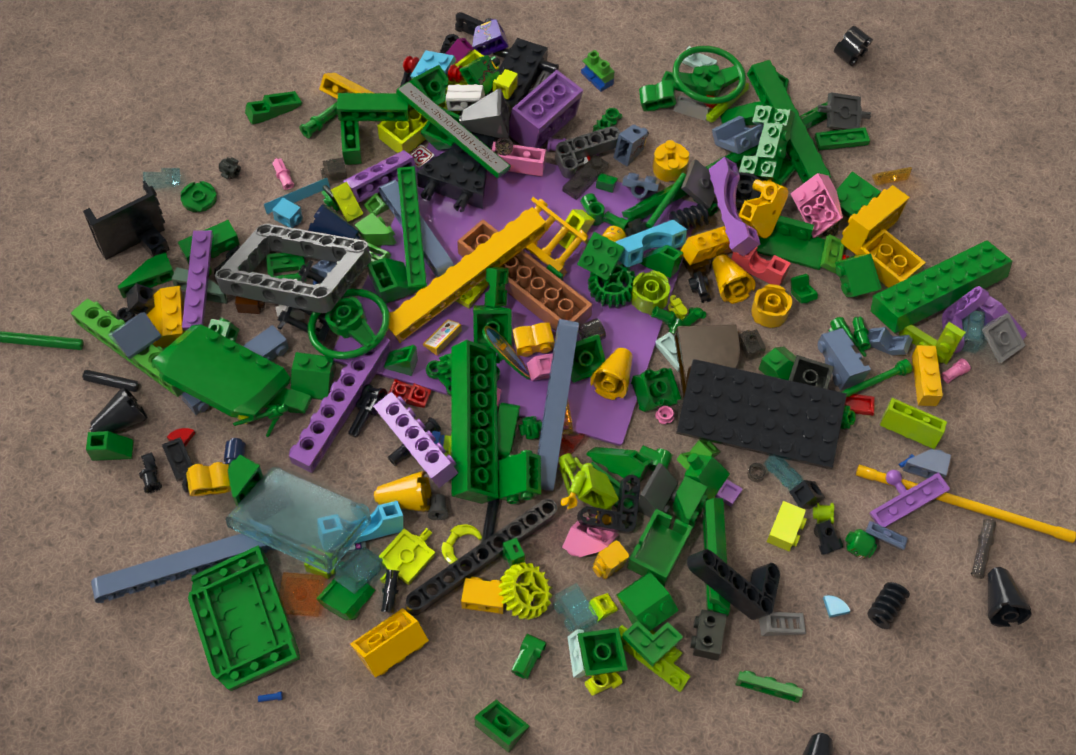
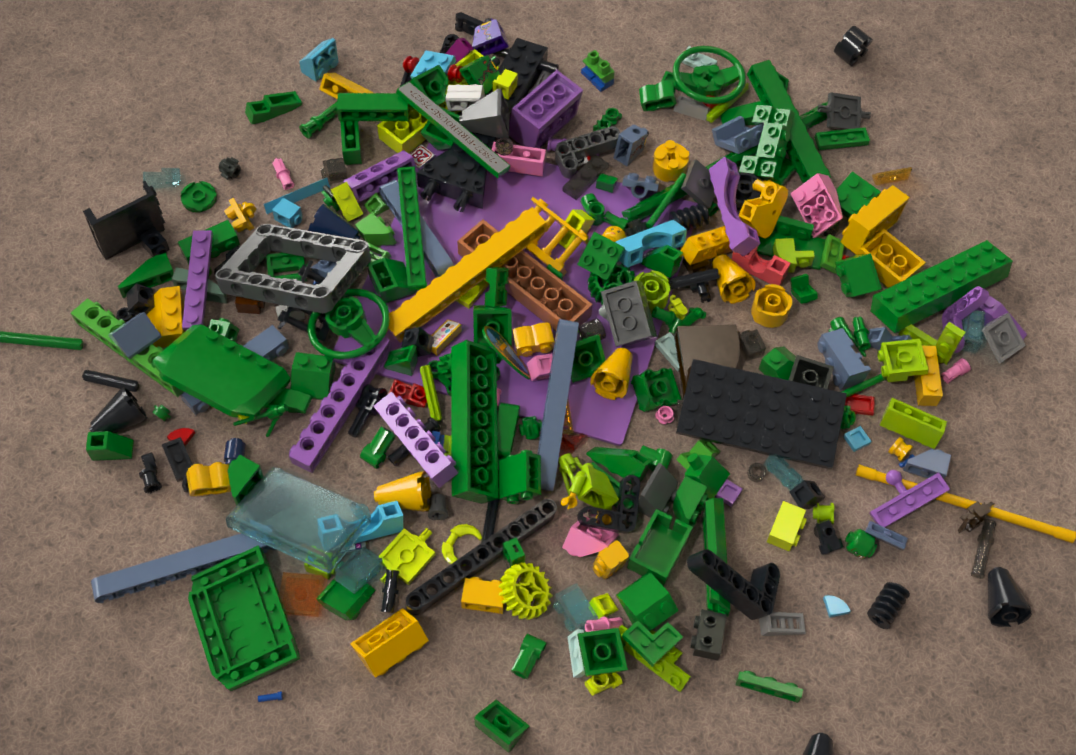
none -> green plate [152,404,171,422]
none -> yellow hips [224,198,256,233]
none -> medium azure slope [299,38,339,82]
none -> green piece [360,426,396,469]
none -> black brick [401,327,434,357]
none -> lime axle [420,365,442,422]
none -> bright pink axle [585,617,624,632]
none -> dark grey piece [599,280,657,347]
none -> black axle [668,268,720,290]
none -> lime brick [773,238,814,273]
none -> medium azure tile [843,426,871,452]
none -> lime plate [877,339,929,382]
none -> yellow wheel [888,437,913,462]
none -> dark brown piece [958,501,995,533]

